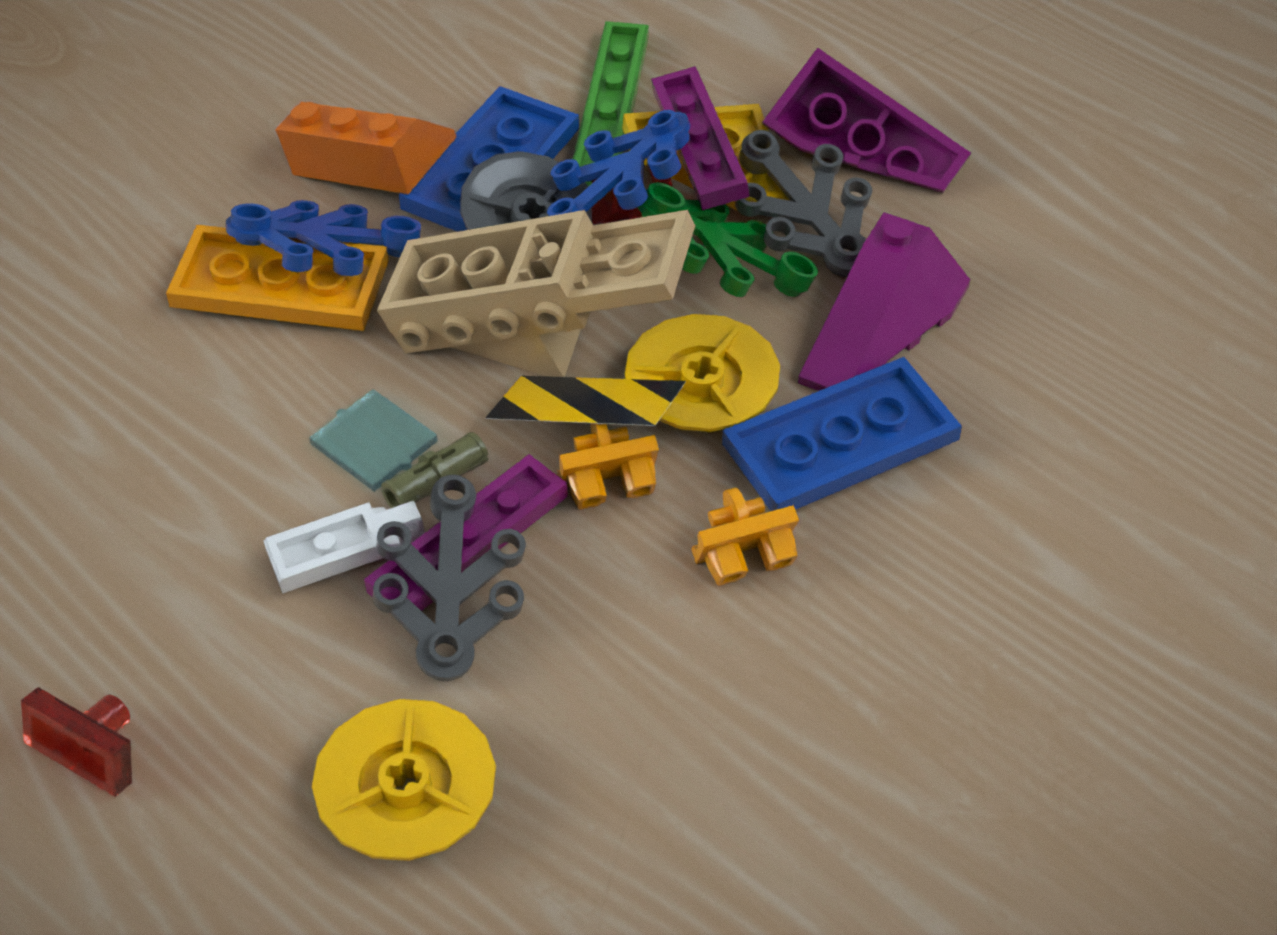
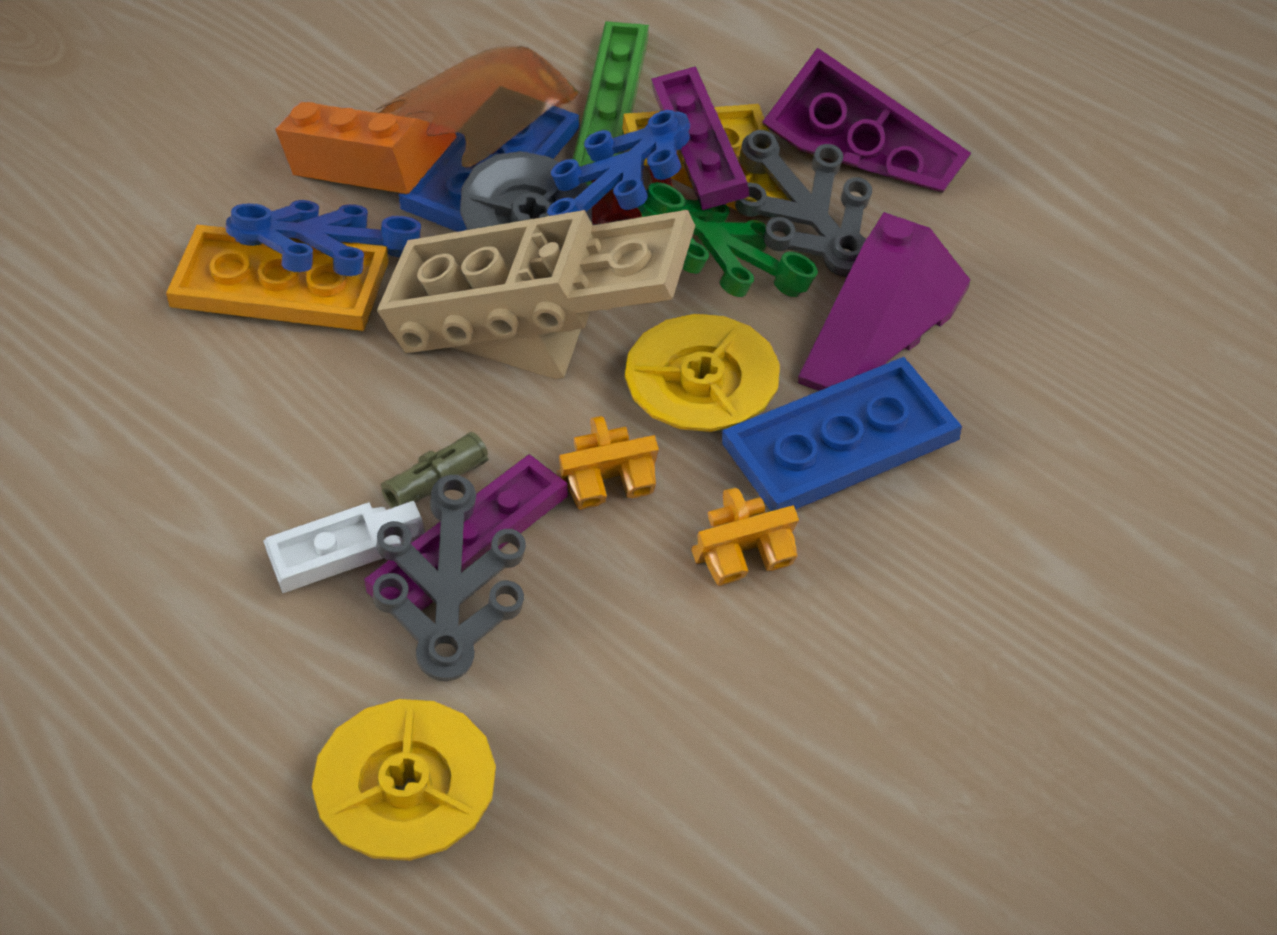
clear red tile [21,687,132,797] -> none
clear light blue piece [309,389,438,492] -> none
sticker [485,376,686,426] -> none
none -> clear orange piece [376,46,579,168]

